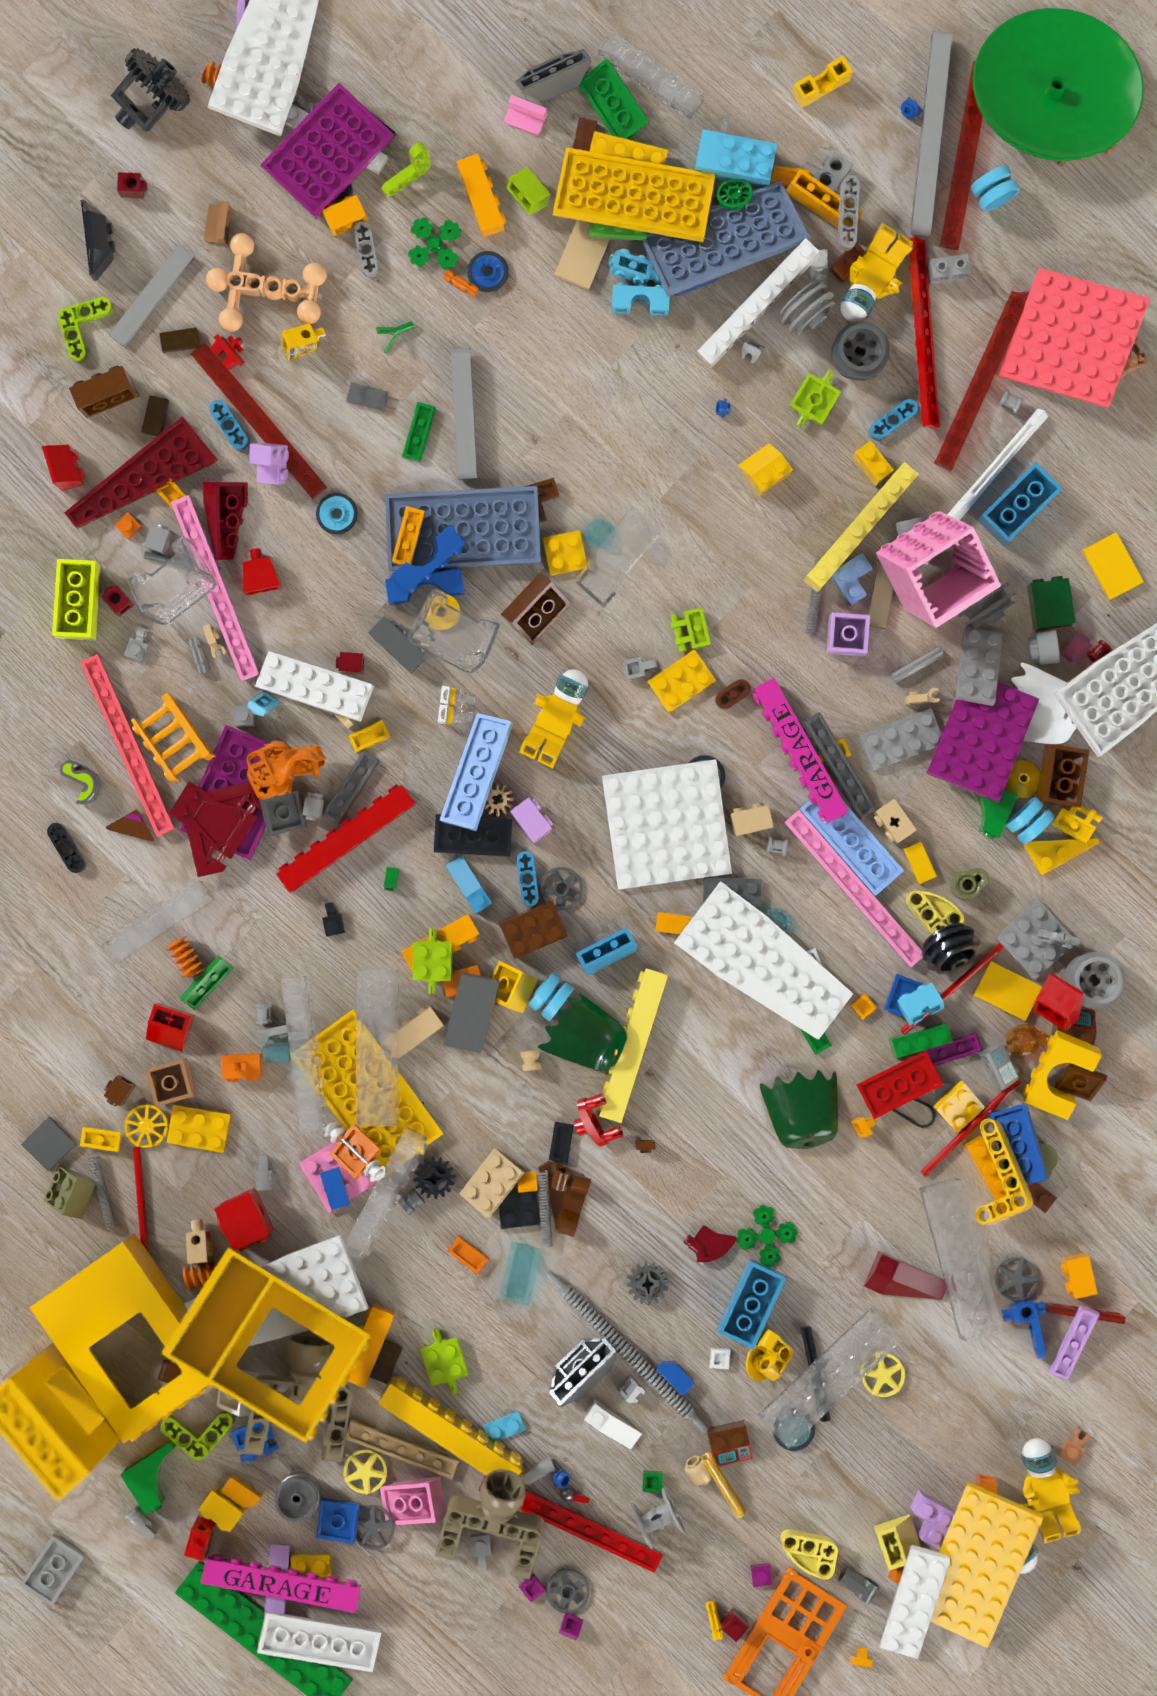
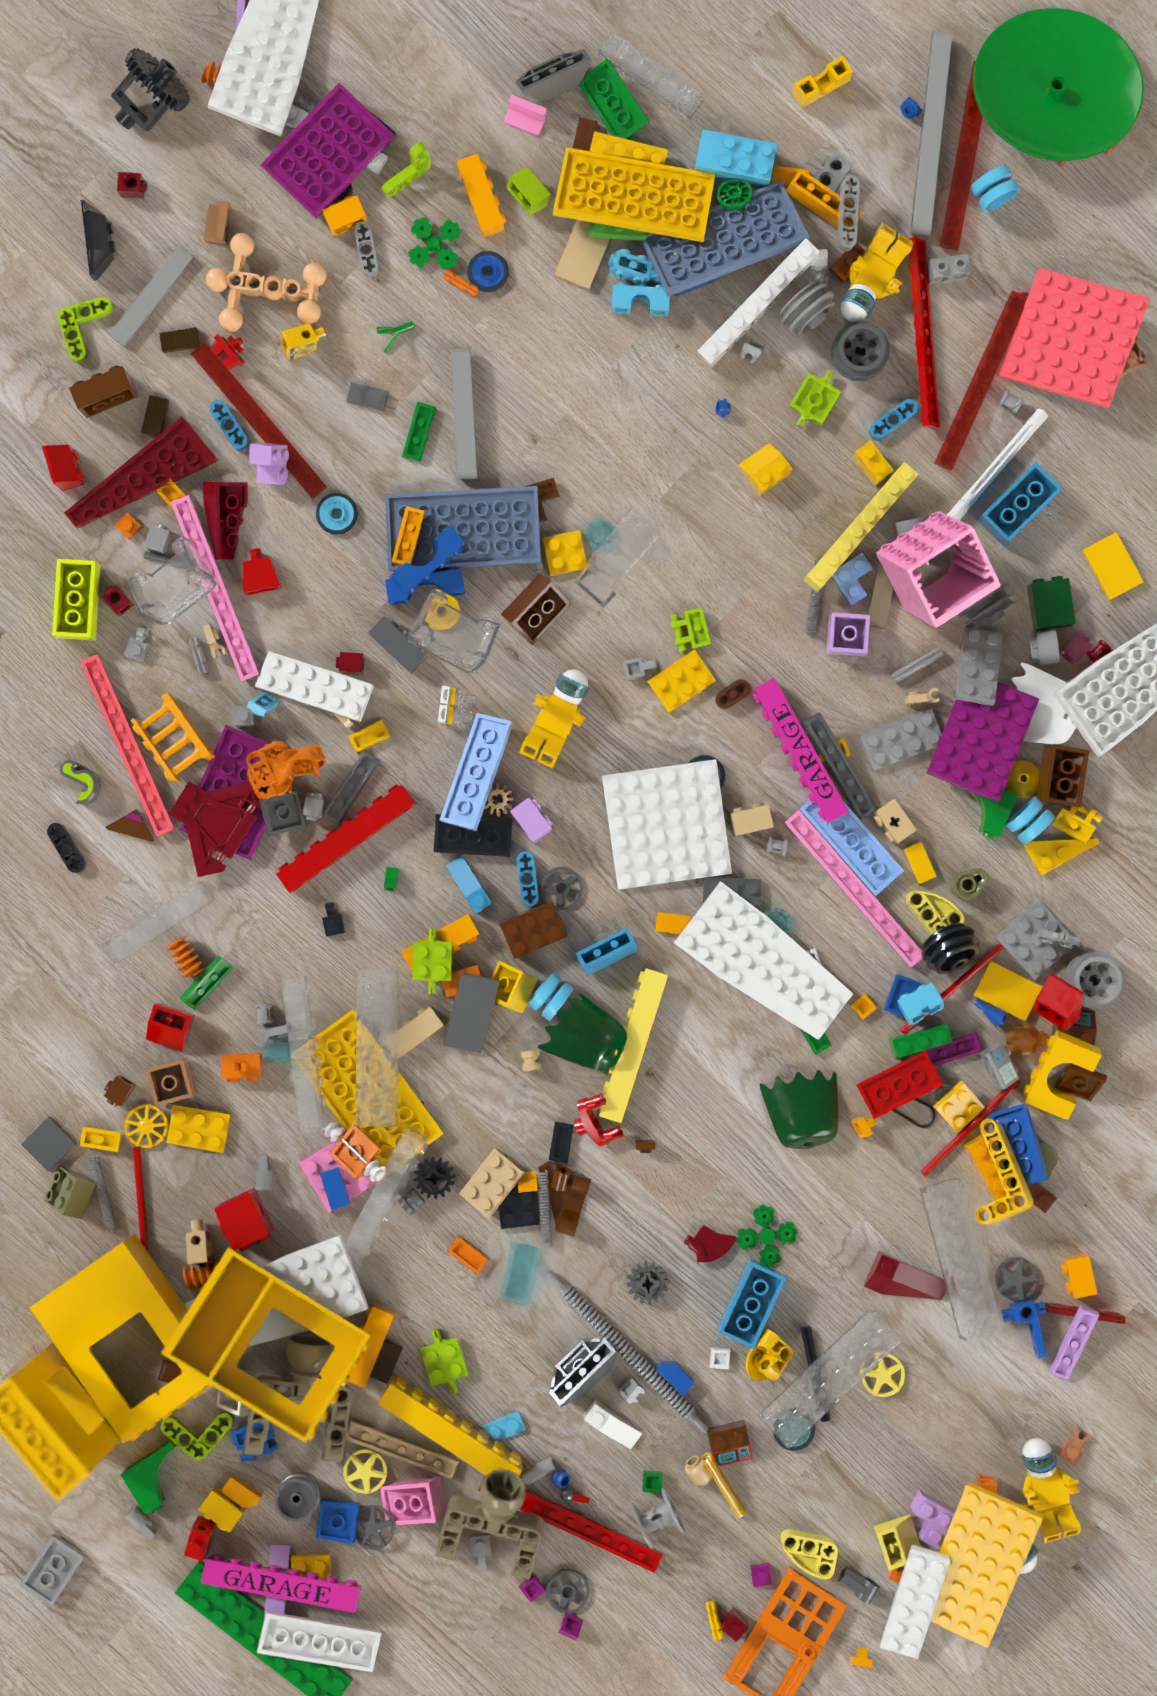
none -> blue cone [974,998,1008,1027]

